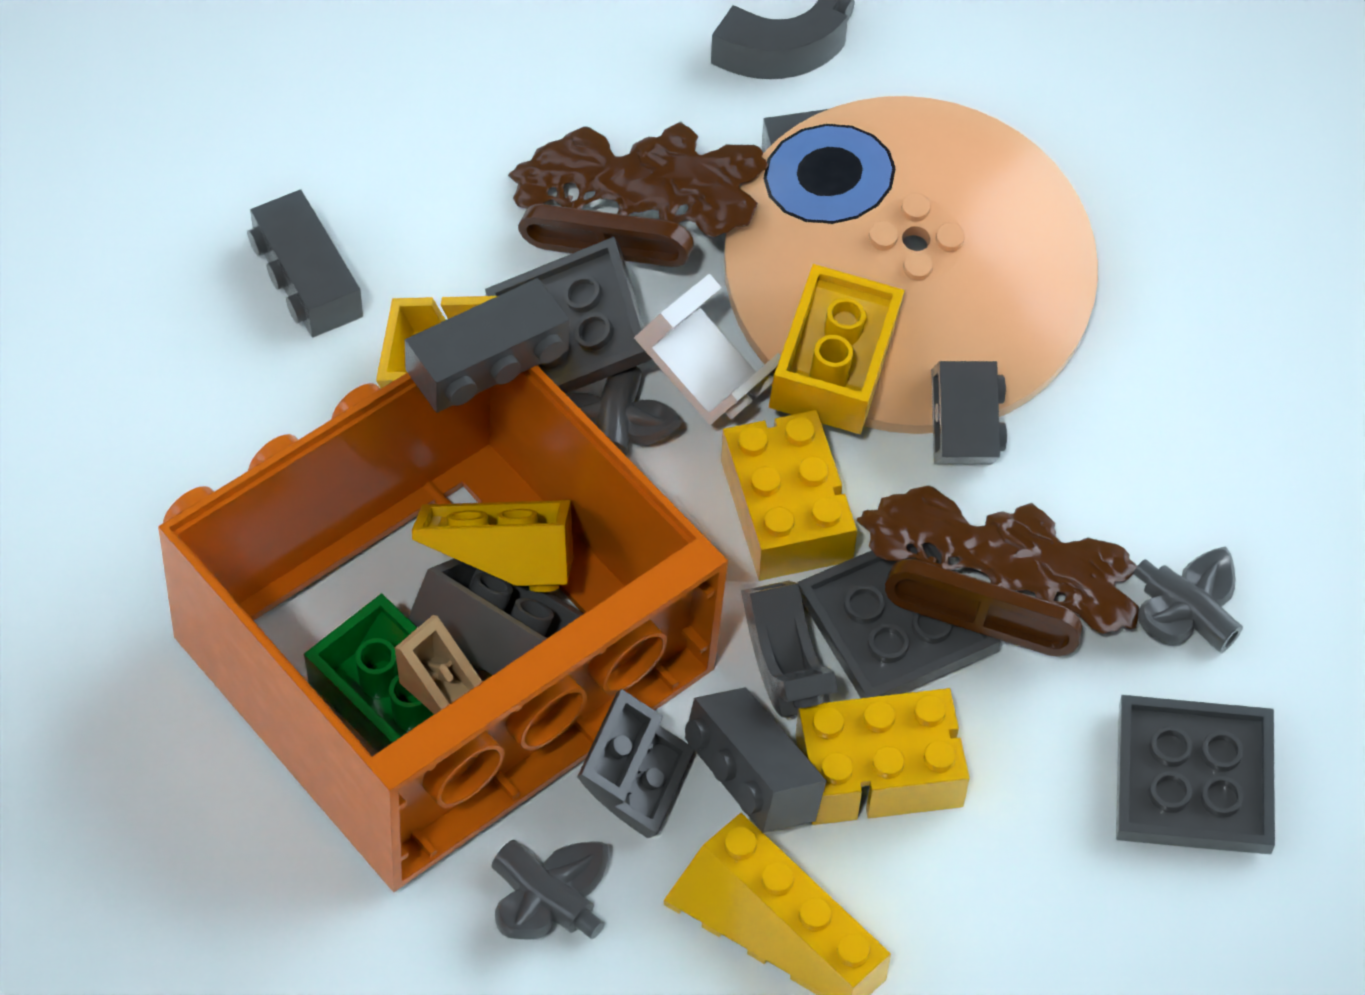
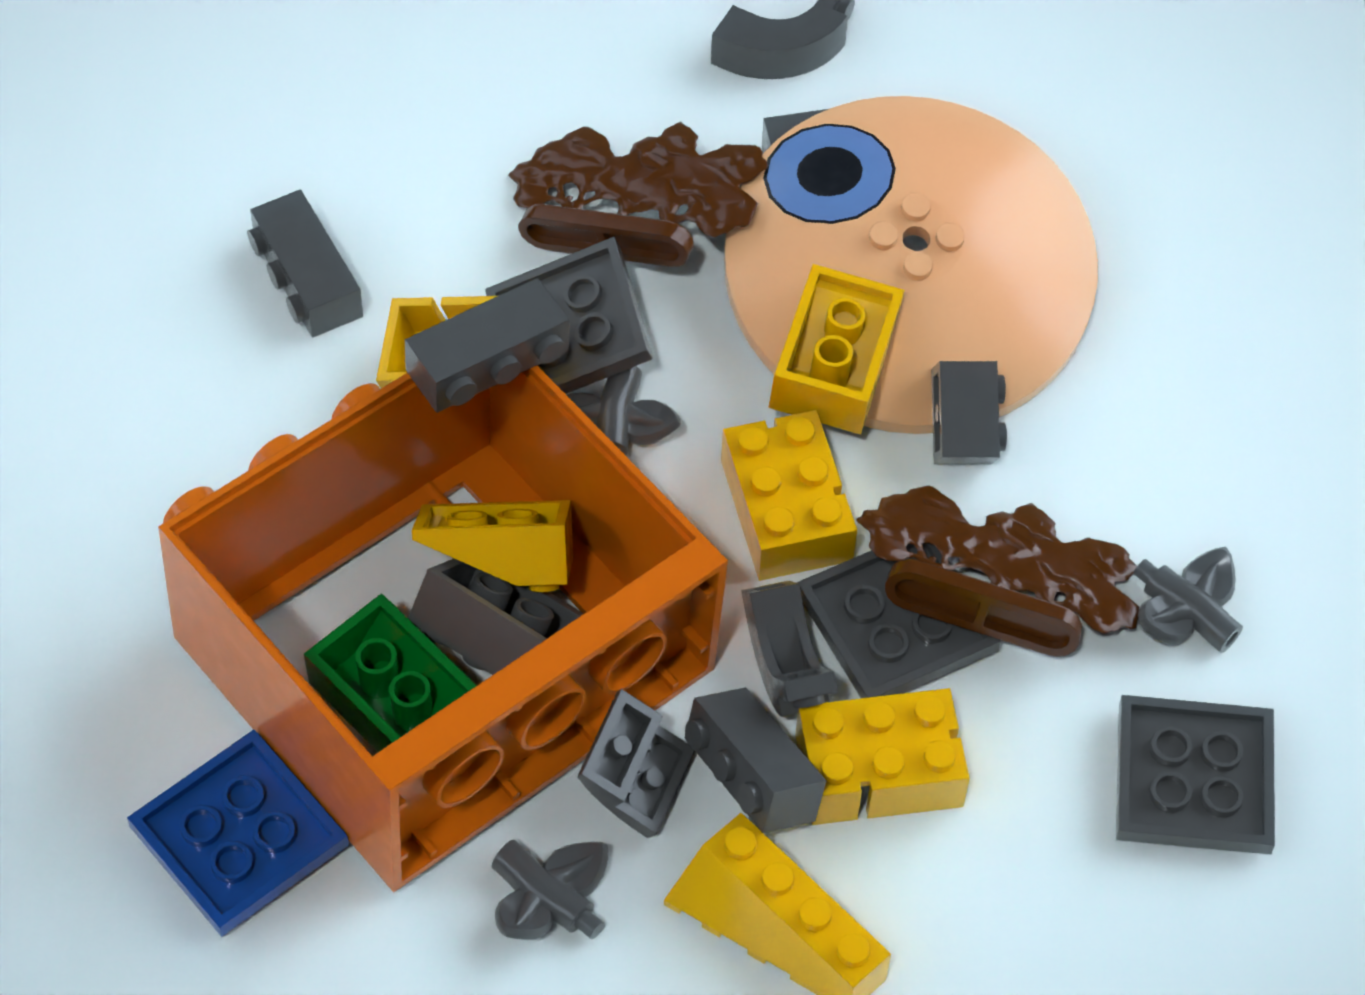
tan slope [395,615,482,714] -> none
white panel [634,274,781,425] -> none
none -> blue plate [127,729,349,937]

